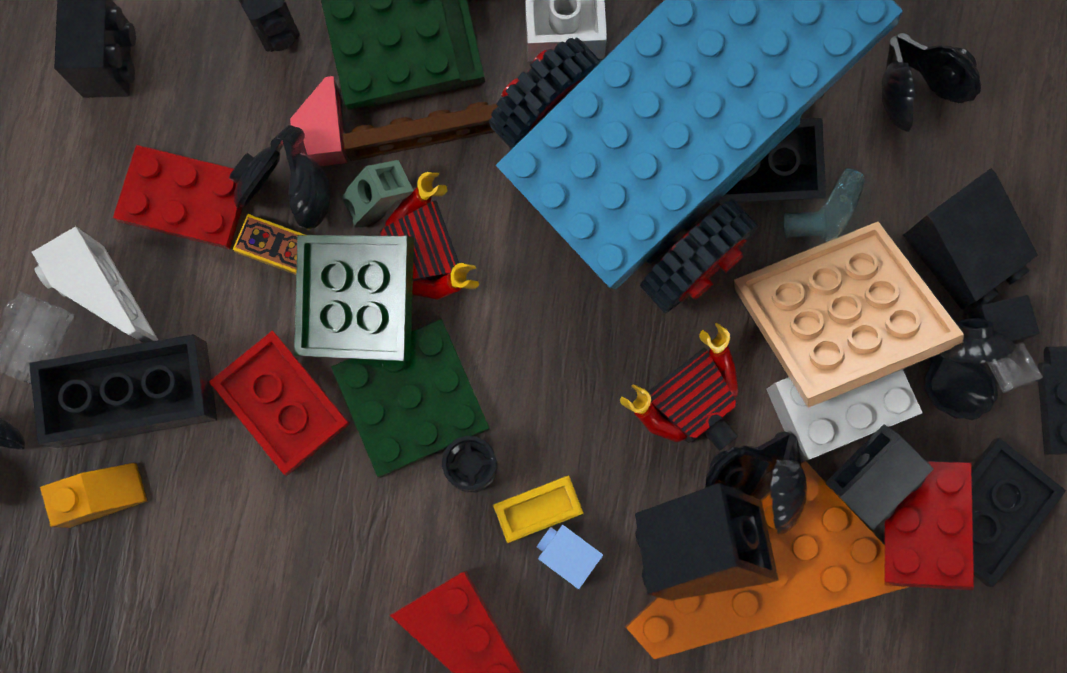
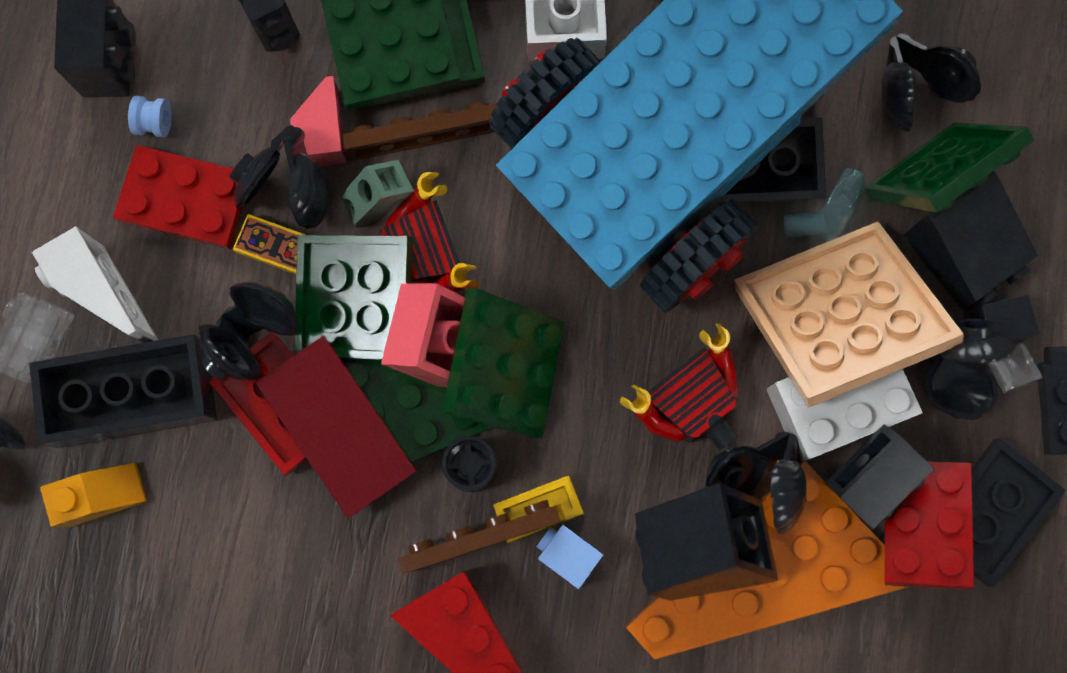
none -> light blue wheel [128,96,172,138]
none -> black animal [198,281,299,381]
none -> dark red tile [255,335,418,519]
none -> coral brick [381,283,465,387]
none -> reddish brown plate [397,499,566,574]
none -> dark green plate [442,289,565,439]
none -> dark green plate [864,122,1034,213]

